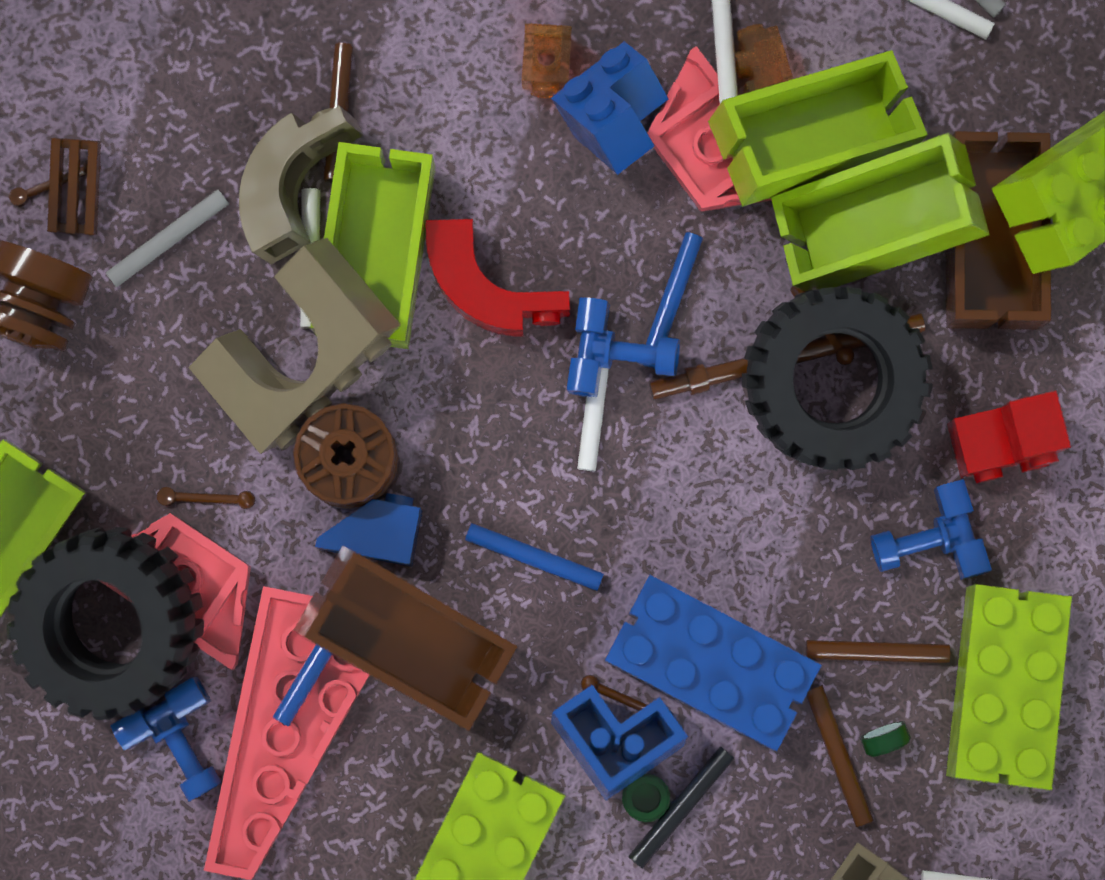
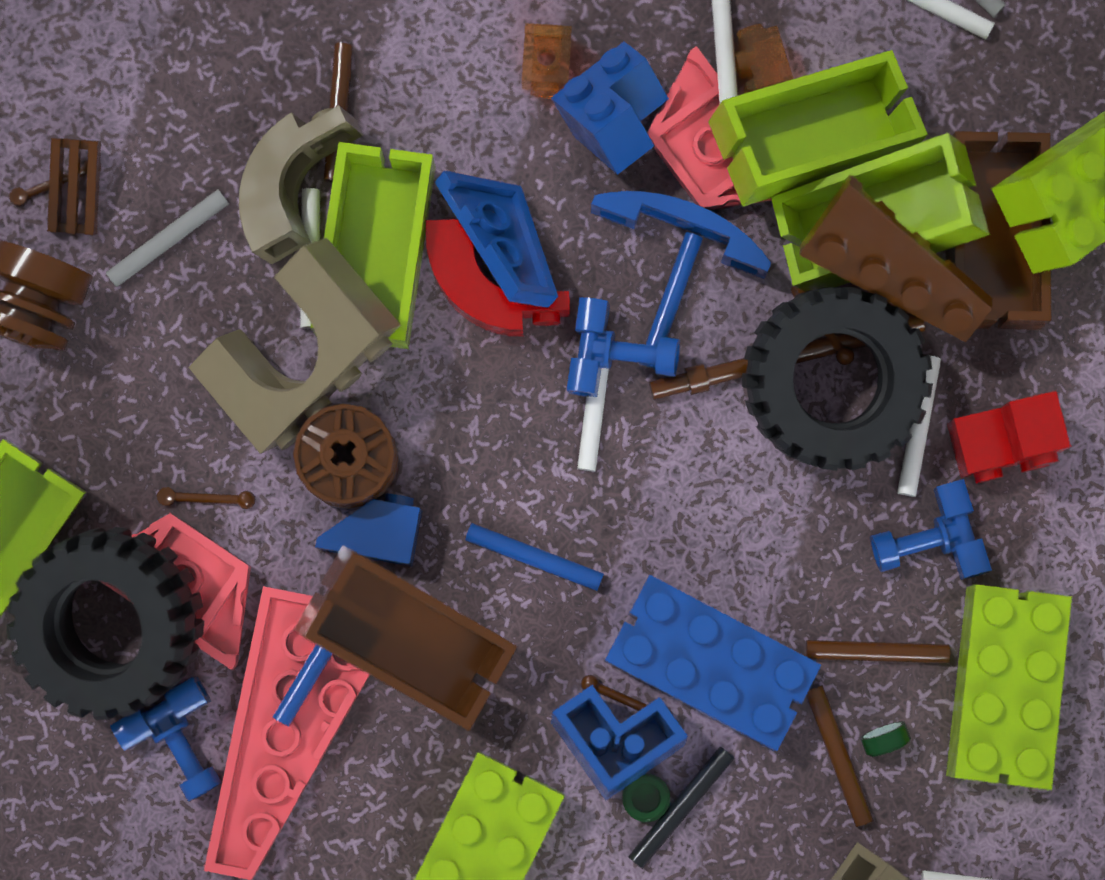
none -> blue wing [435,170,558,308]
none -> blue slope [591,191,771,279]
none -> reddish brown wing [799,174,993,342]
none -> white bar [897,356,941,497]

